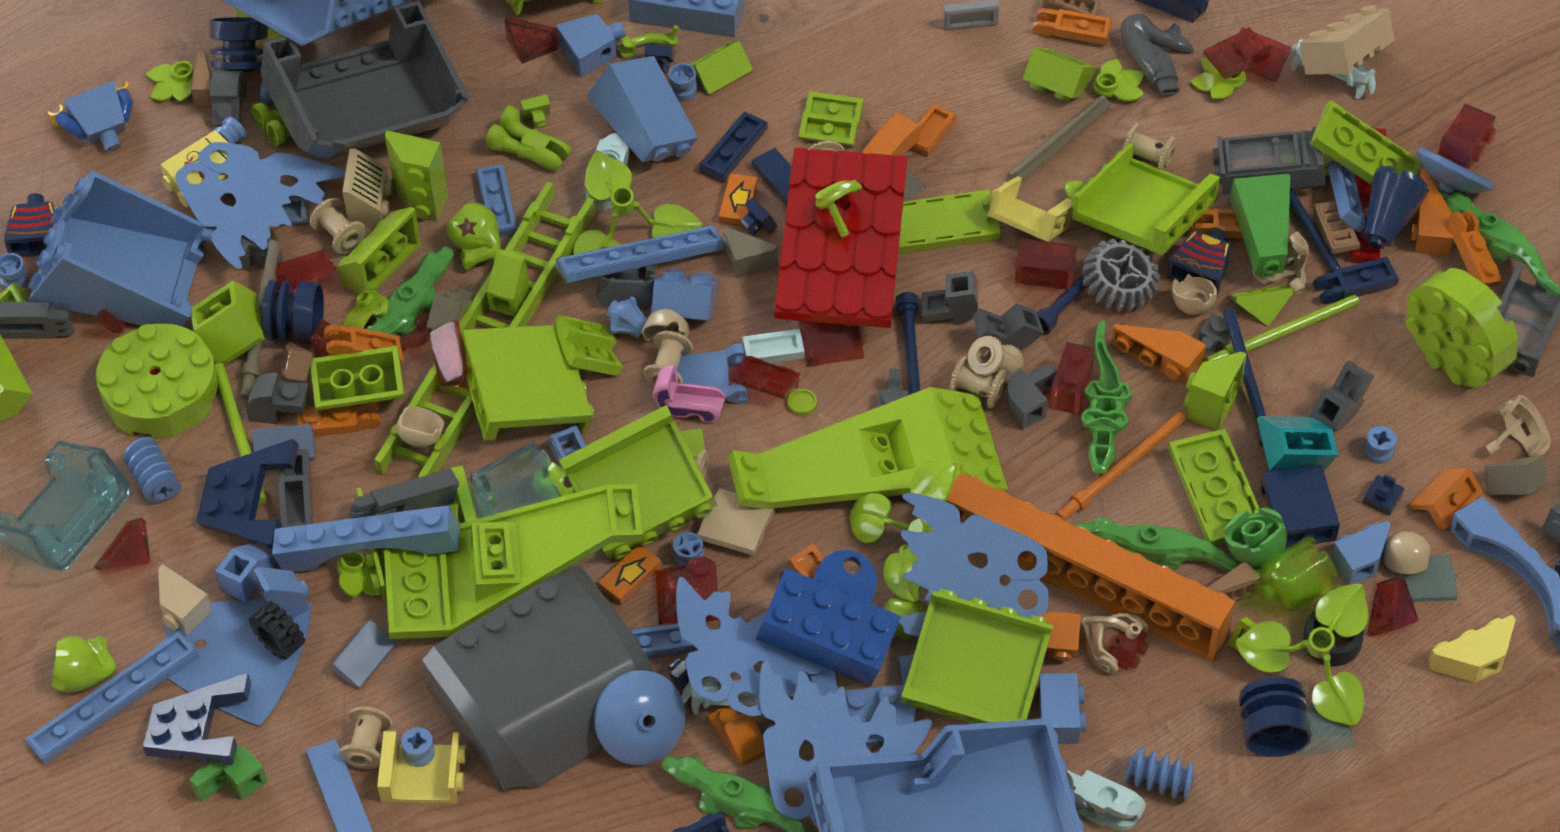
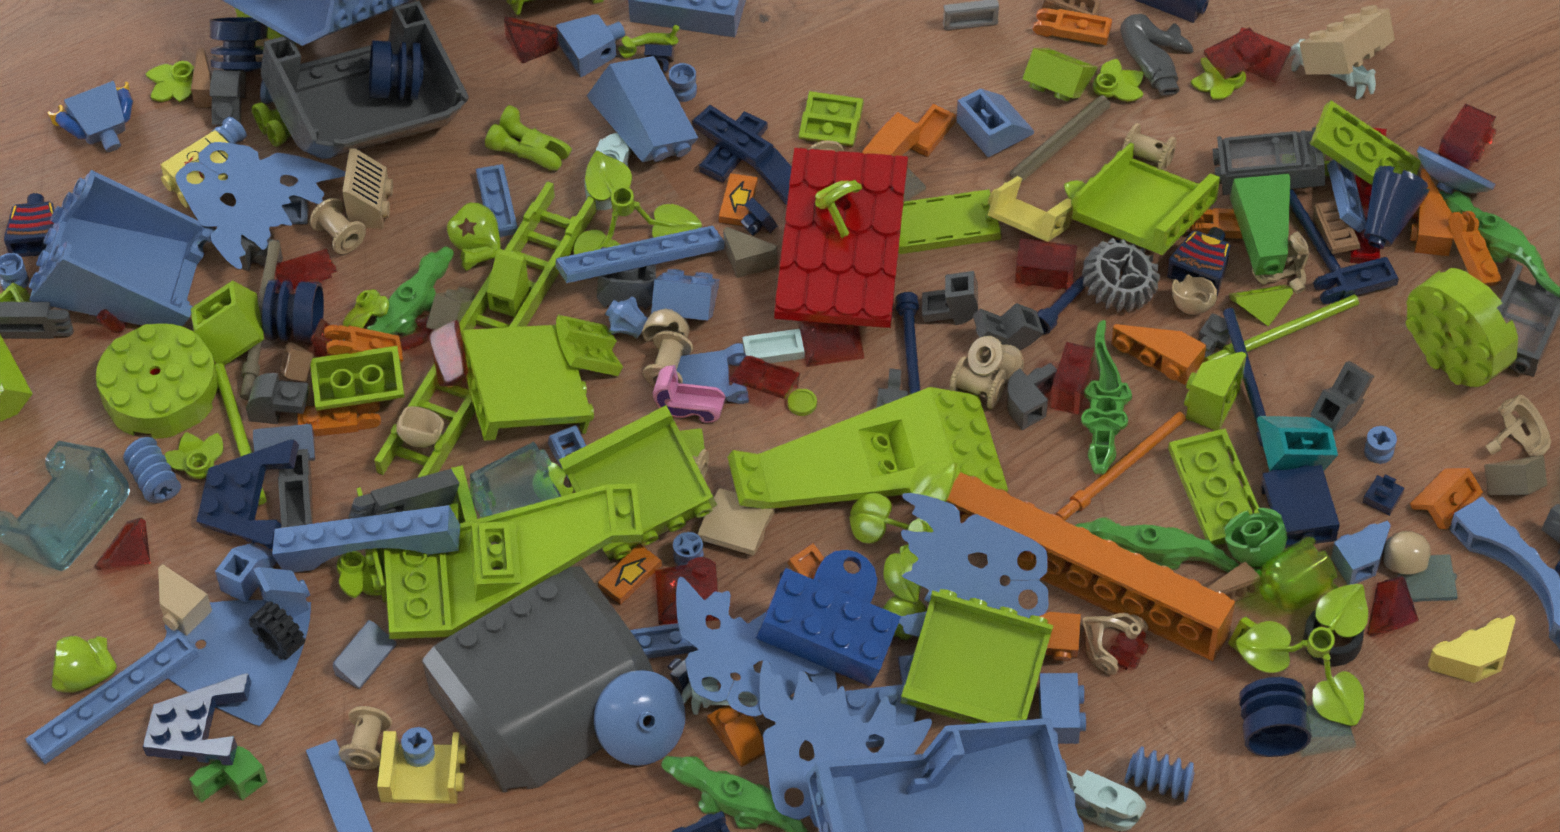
lime slope [337,207,421,295] -> none
lime slope [385,130,449,221] -> none
lime tile [520,94,550,129] -> none
lime panel [689,41,753,94] -> none
none -> lime plate [165,432,224,479]
none -> dark blue wheel [369,40,423,100]
none -> dark blue tile [692,105,774,168]
none -> medium blue slope [957,89,1034,157]

